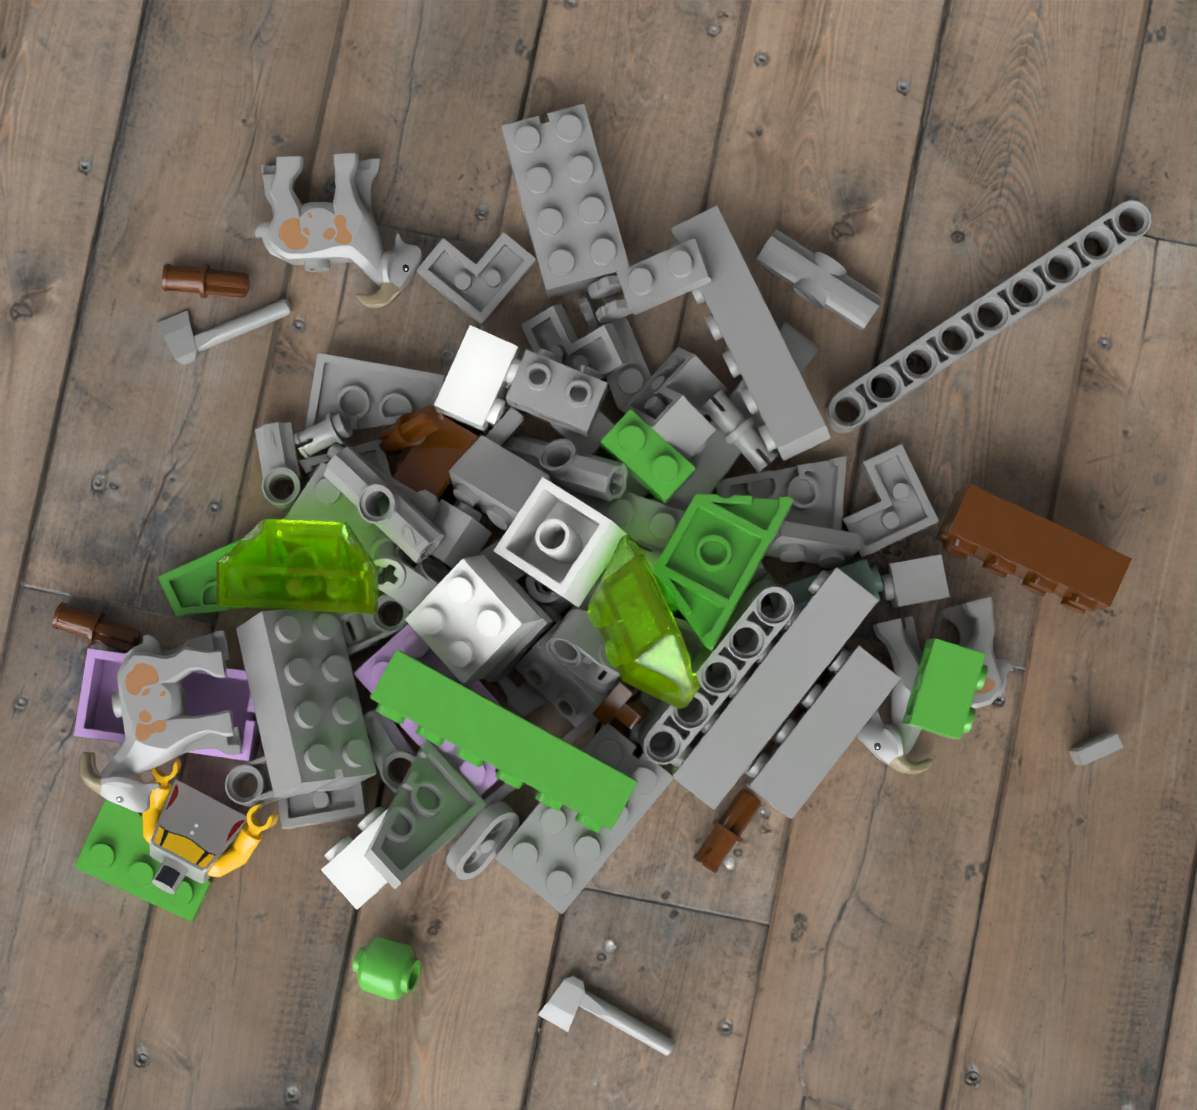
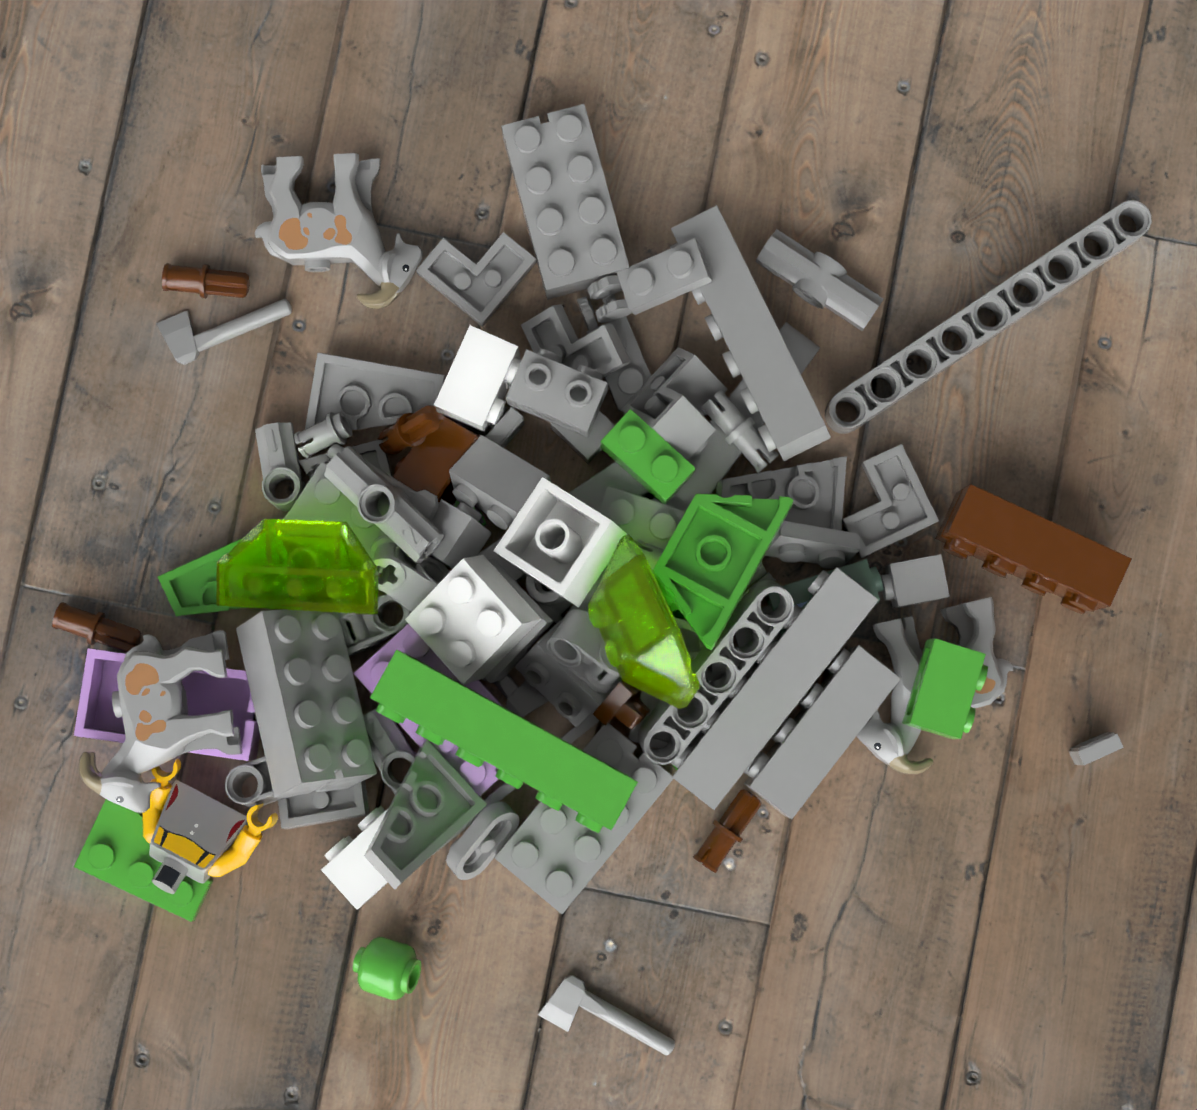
light grey piece [503,435,629,501] -> none

